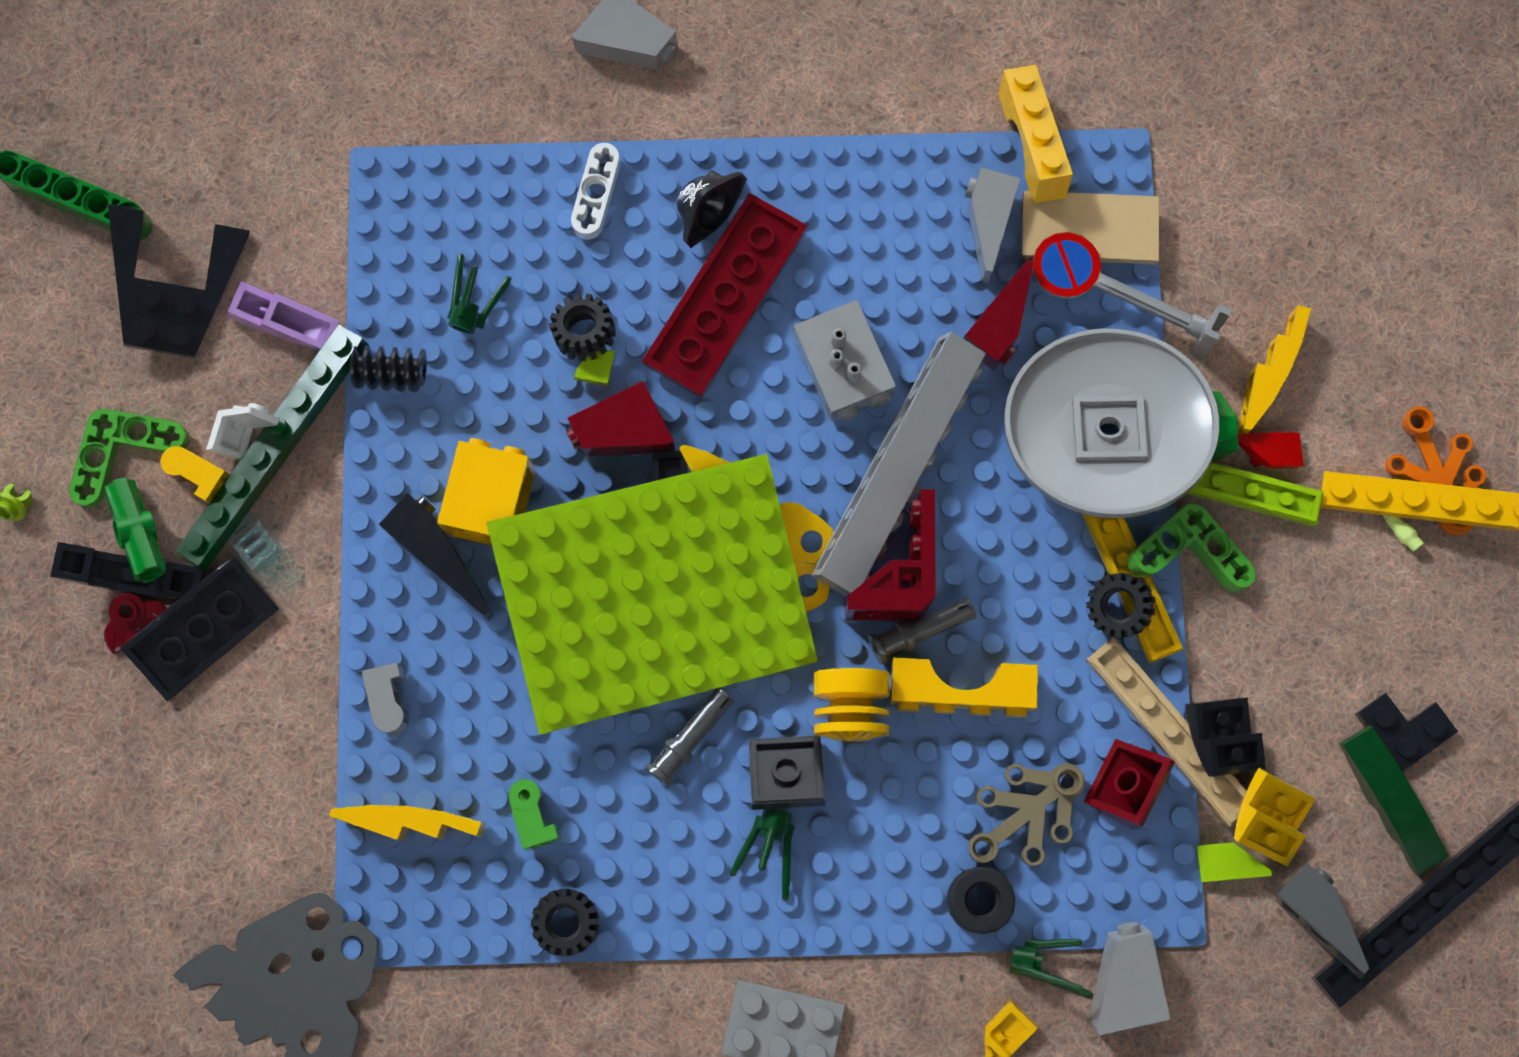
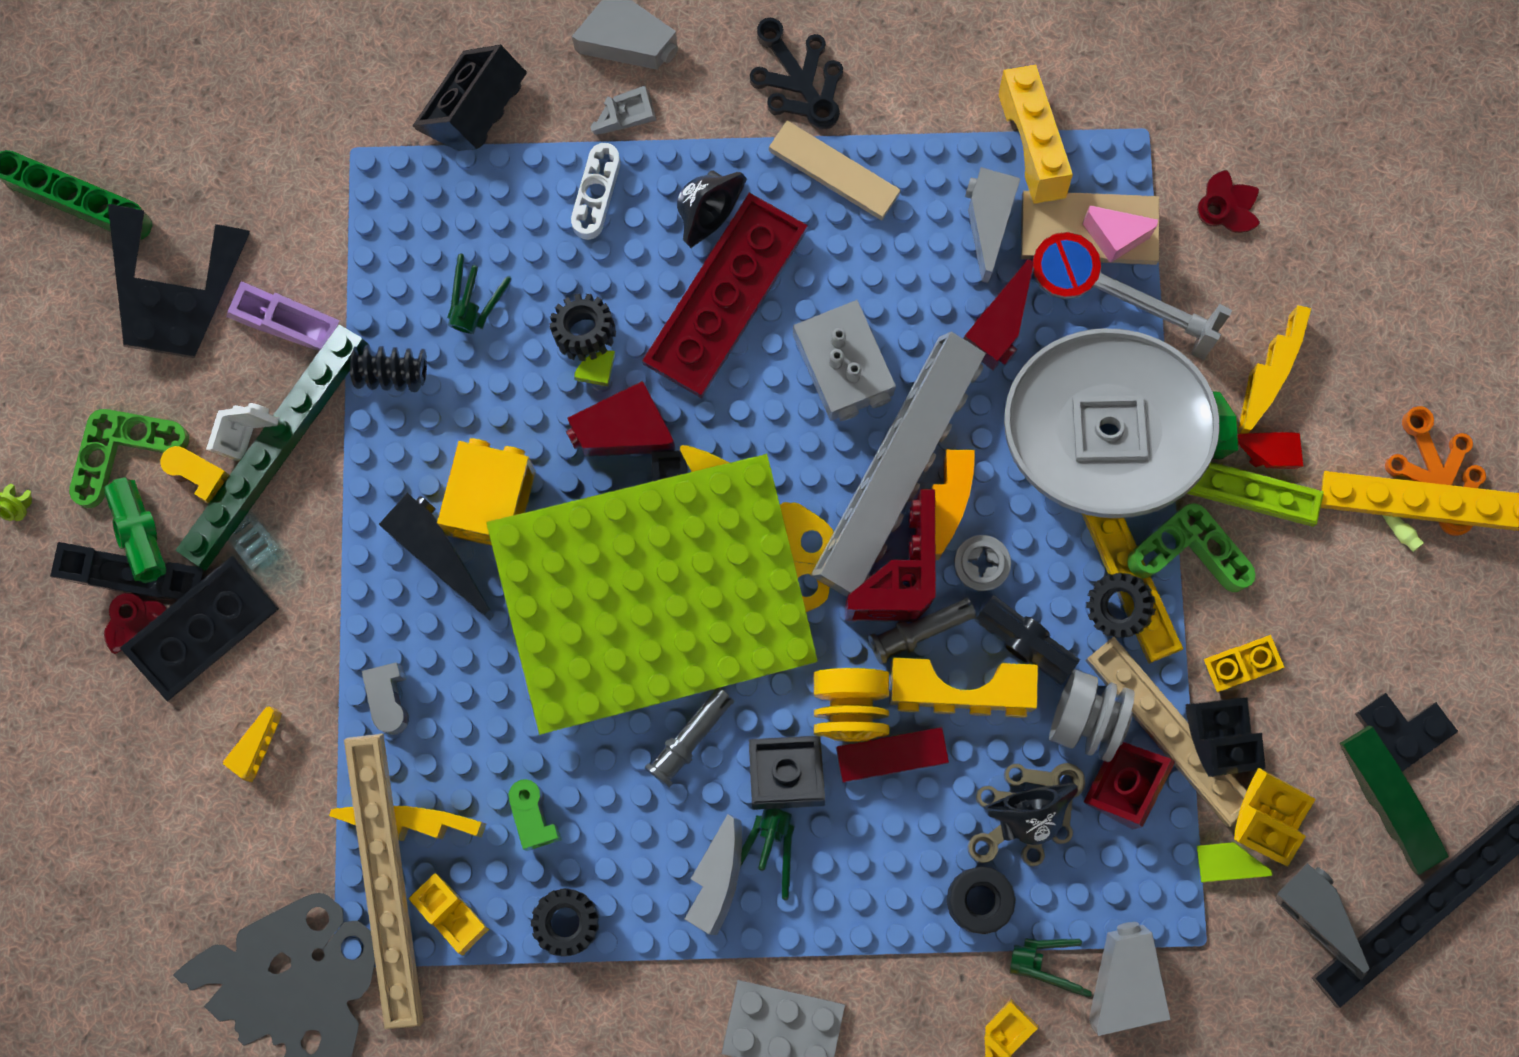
none -> yellow slope [223,706,282,782]
none -> tan tile [344,734,424,1029]
none -> yellow slope [408,873,489,956]
none -> black slope [412,44,527,151]
none -> light grey slope [591,86,657,135]
none -> light grey slope [685,814,742,935]
none -> black plant [750,17,843,130]
none -> tan tile [769,120,901,221]
none -> dark red tile [836,727,949,783]
none -> light orange slope [932,450,975,560]
none -> light grey gear [954,535,1011,592]
none -> black piece [974,595,1080,685]
none -> black hat [984,782,1078,845]
none -> light grey wheel [1049,669,1135,762]
none -> bright pink slope [1083,206,1158,263]
none -> dark red plate [1197,170,1260,233]
none -> yellow slope [1203,635,1285,693]

